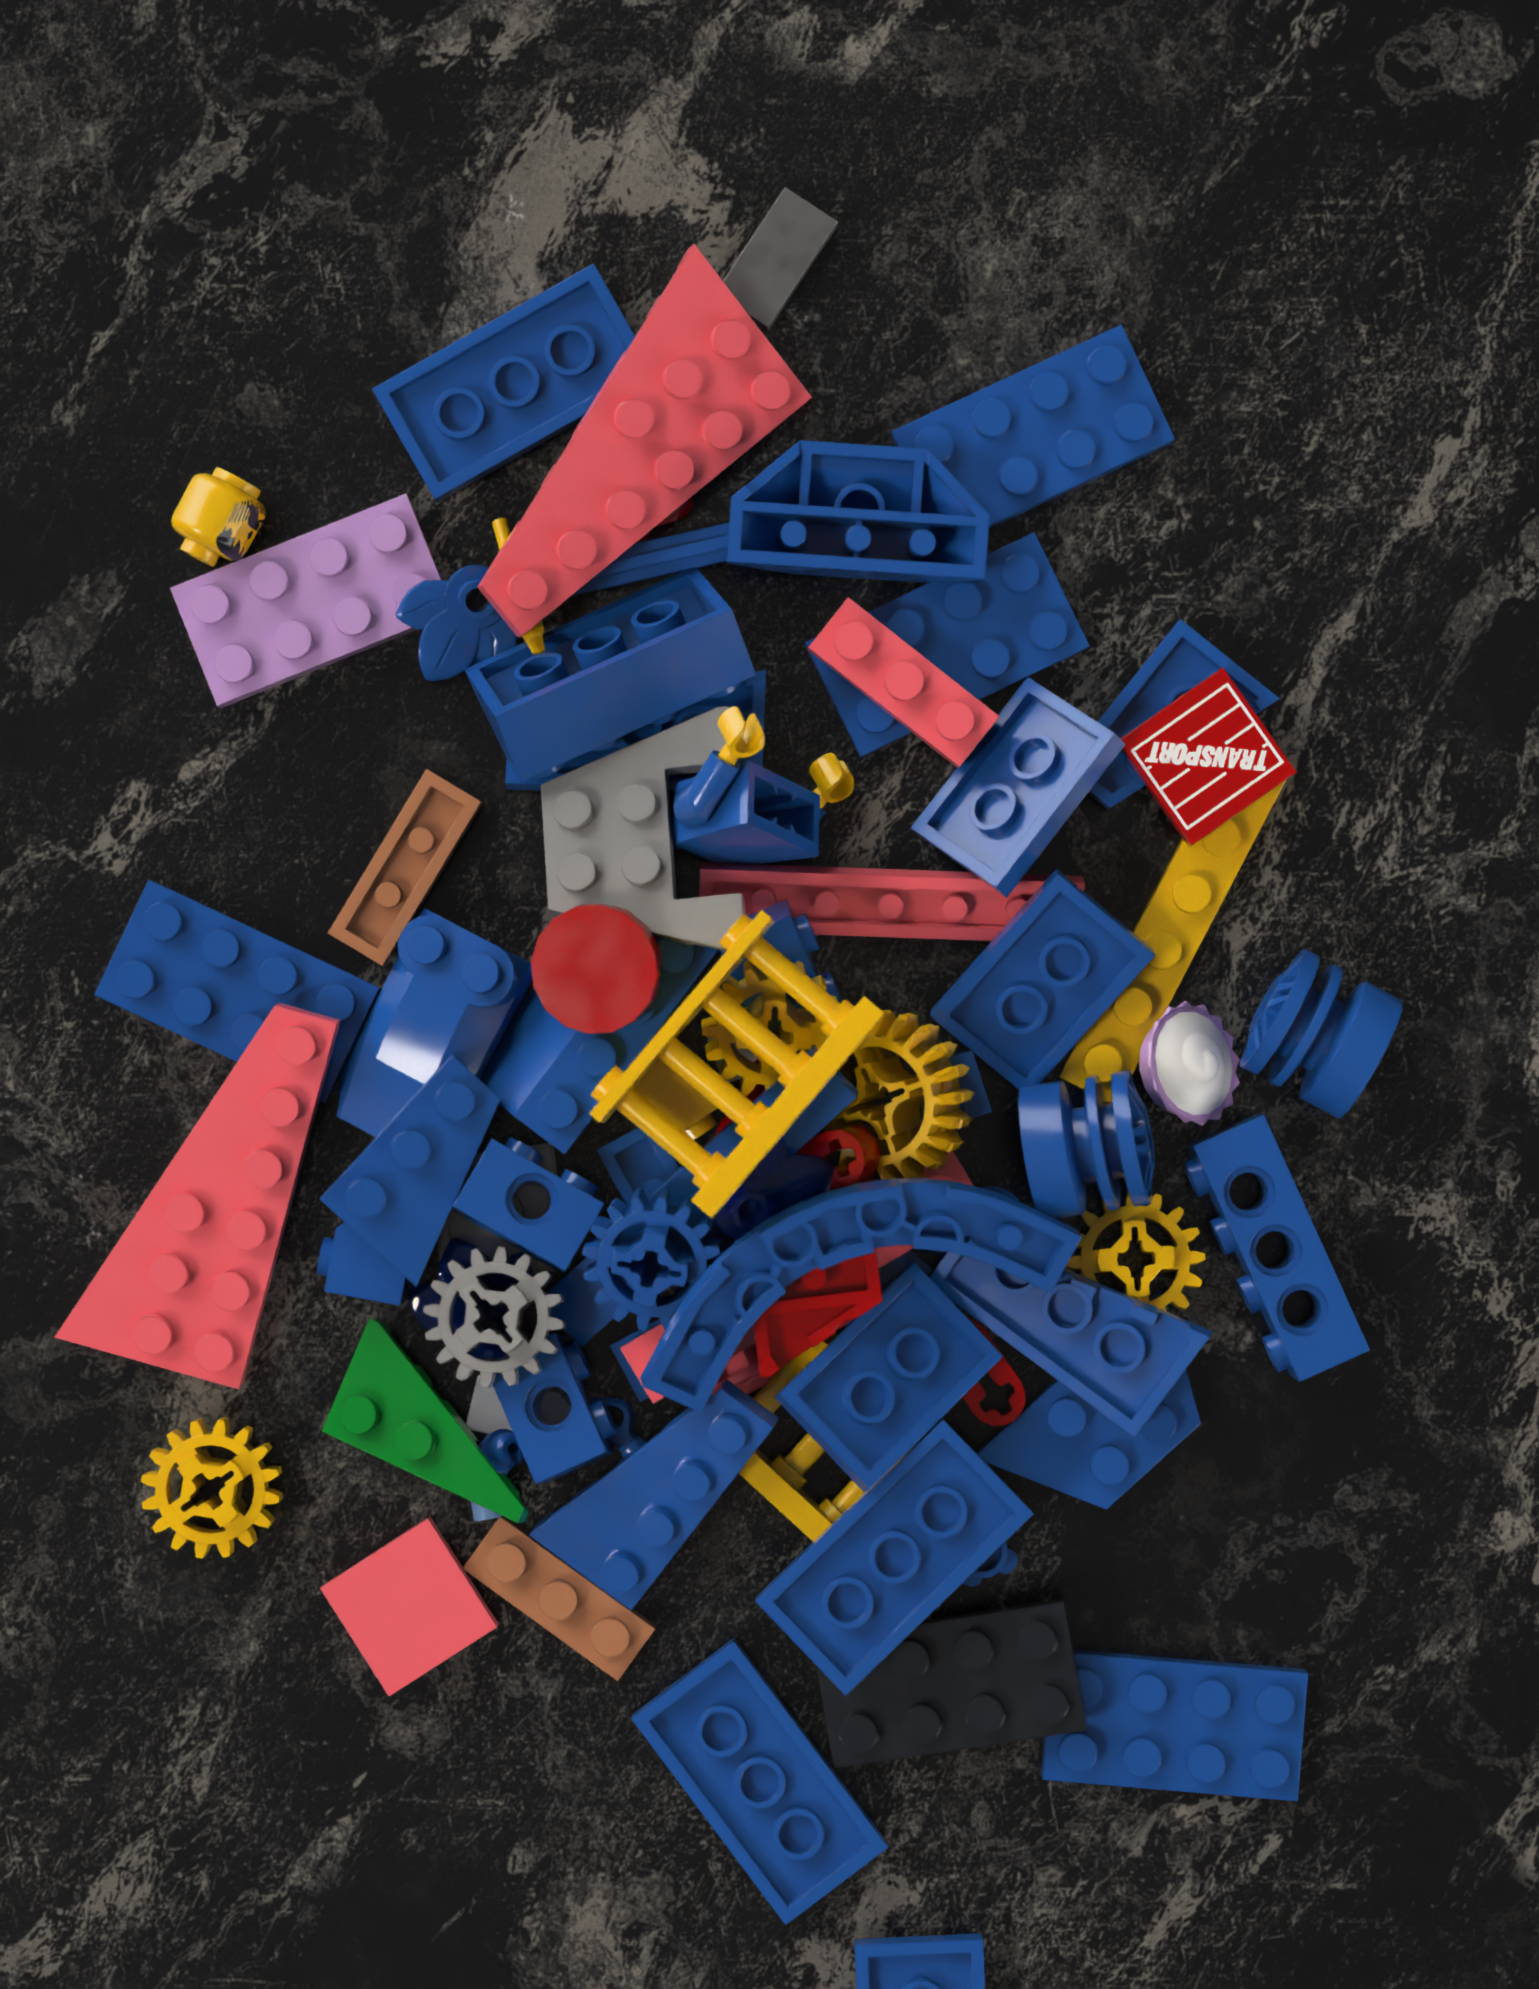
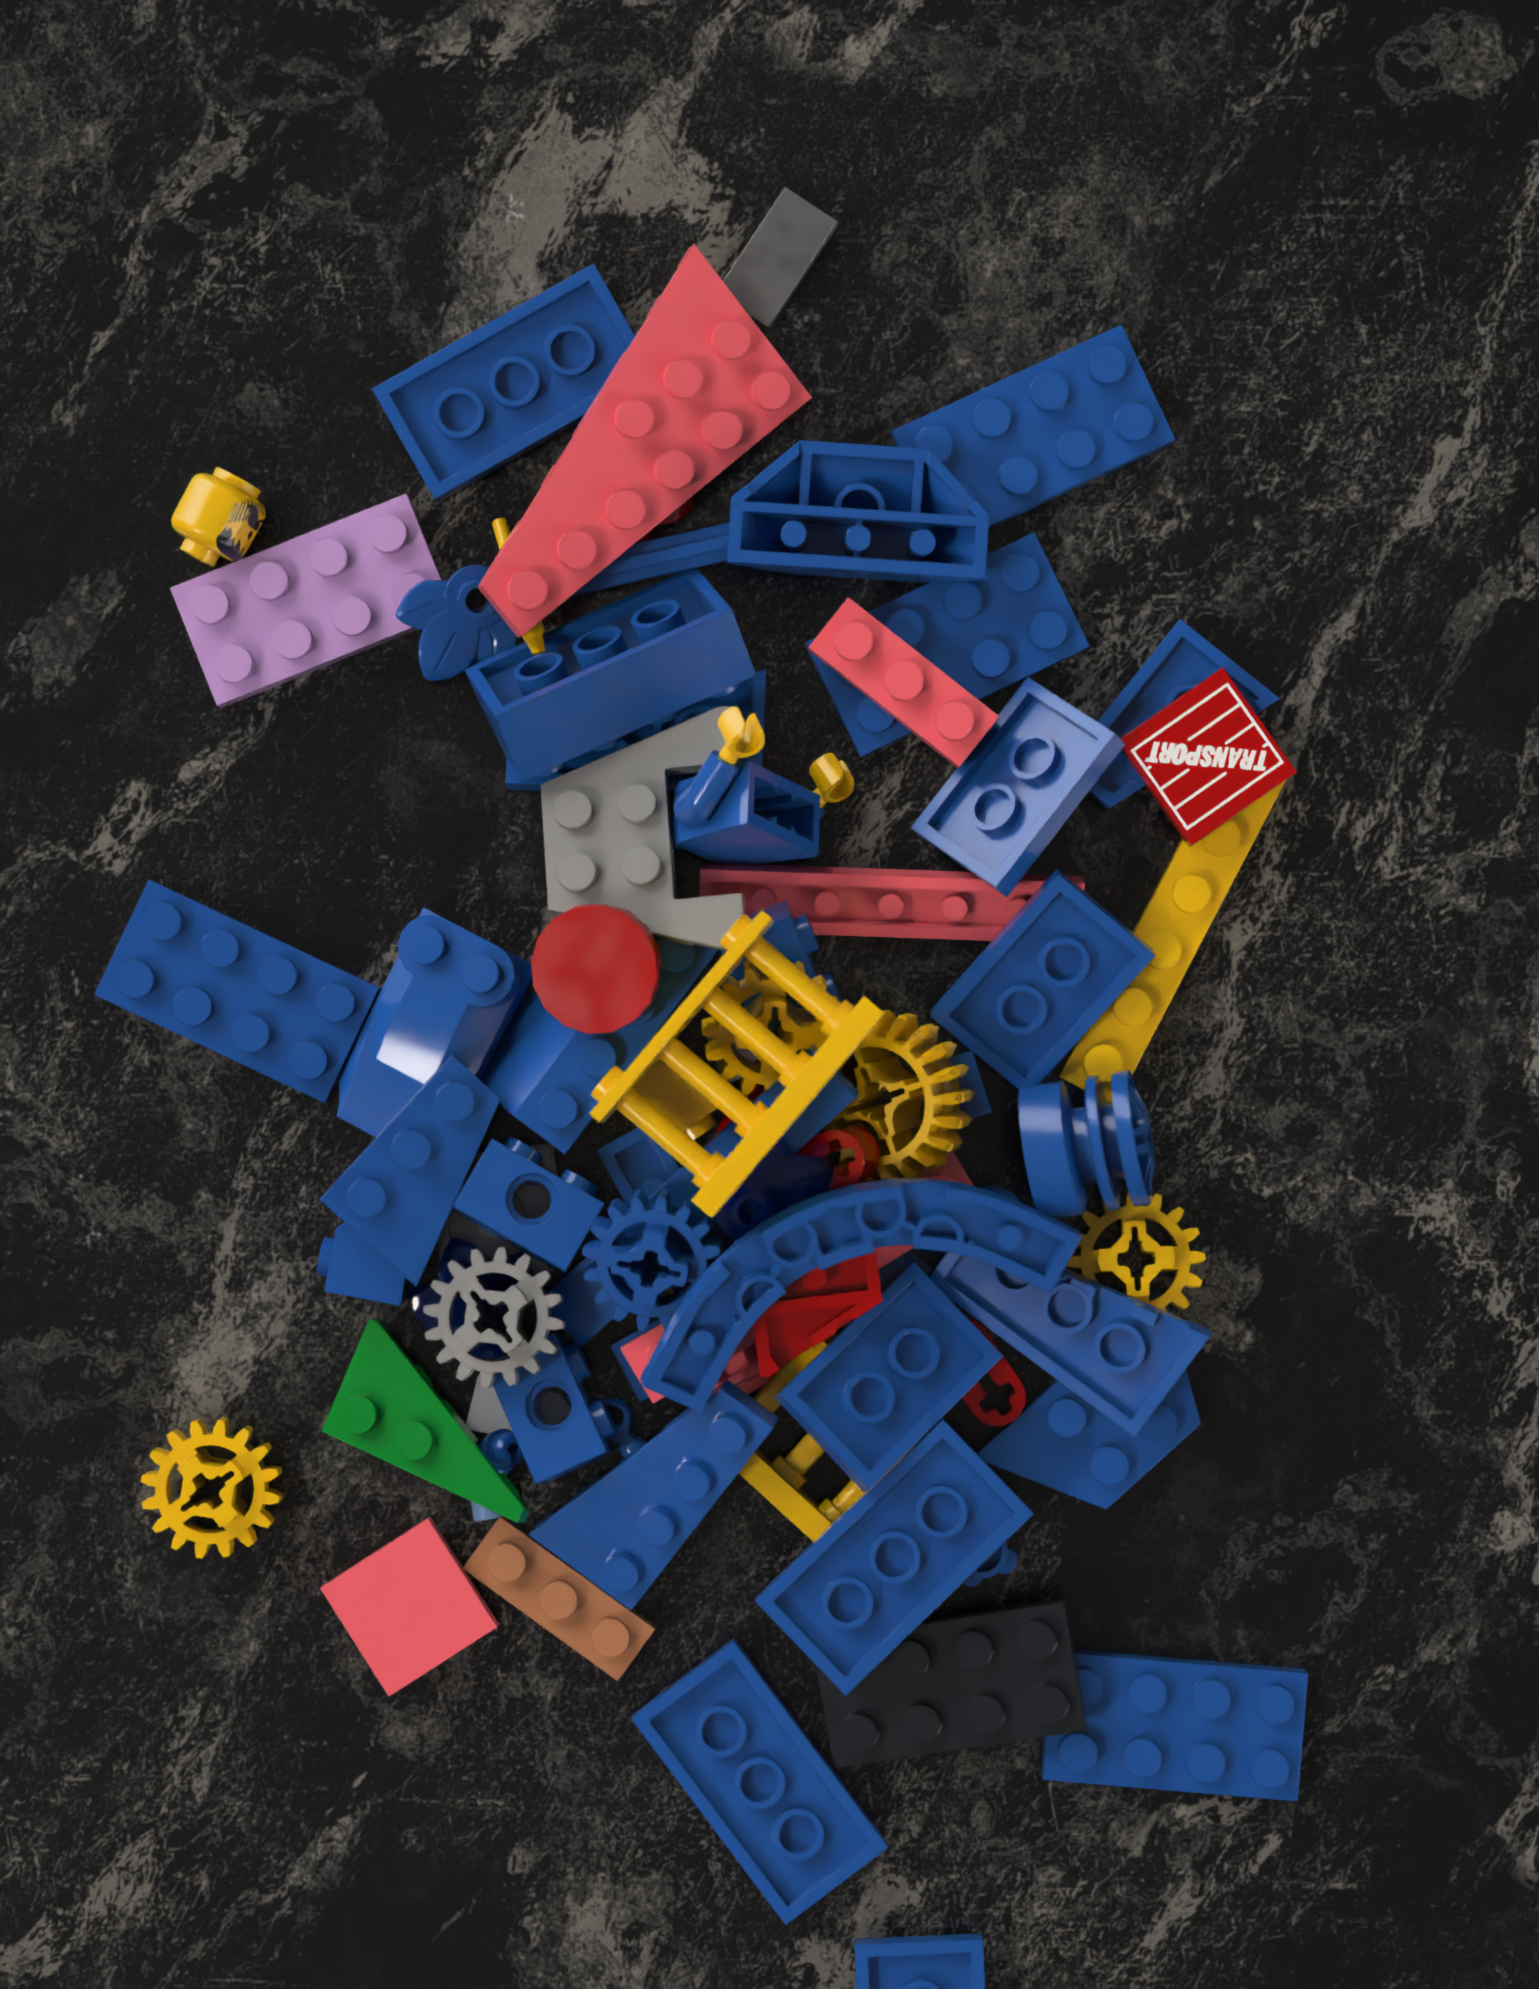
coral wing [54,1003,341,1389] -> none
nougat plate [328,769,483,967] -> none
white piece [1139,1001,1240,1126] -> none
blue brick [1183,1114,1370,1382] -> none
blue wheel [1240,949,1403,1118] -> none

